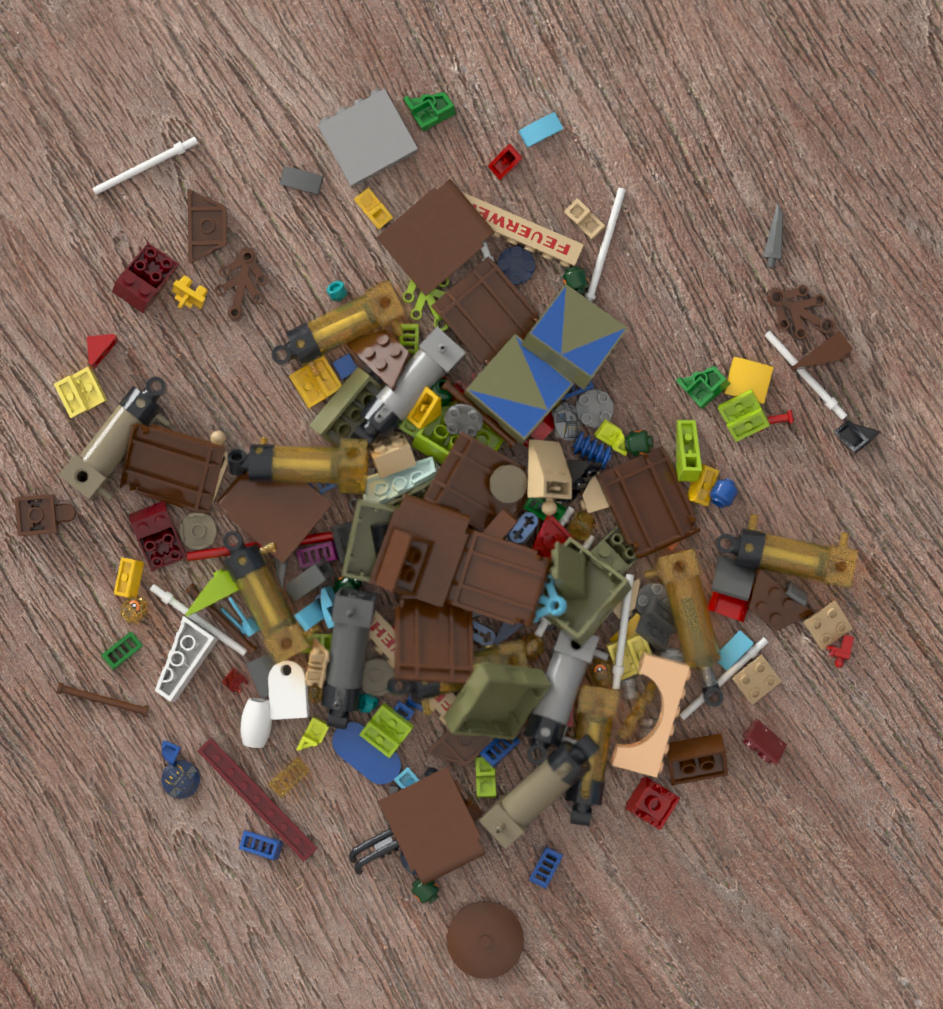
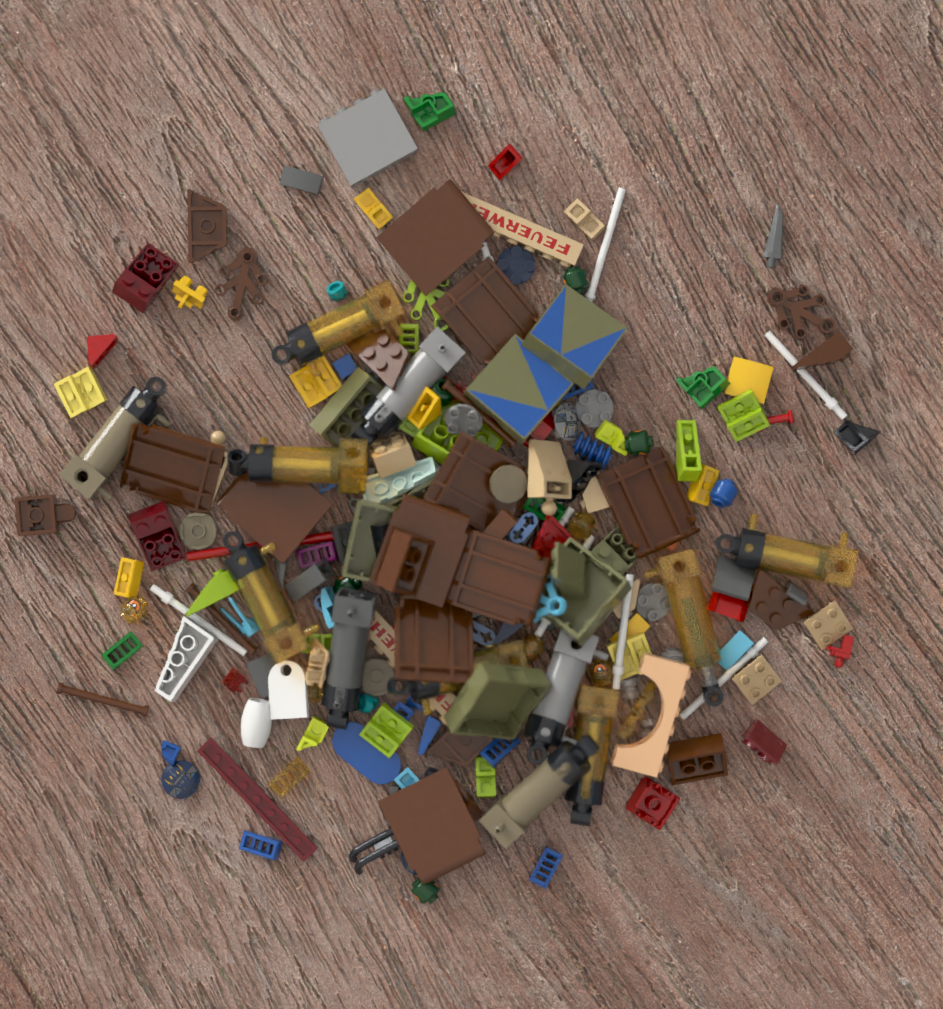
white bar [93,137,198,195] -> none
medium azure slope [294,600,324,631] -> none
reddish brown dish [447,901,524,979] -> none
medium azure slope [518,112,564,148] -> none
dark grey slope [635,597,680,652] -> none
none -> blue slope [418,715,442,756]

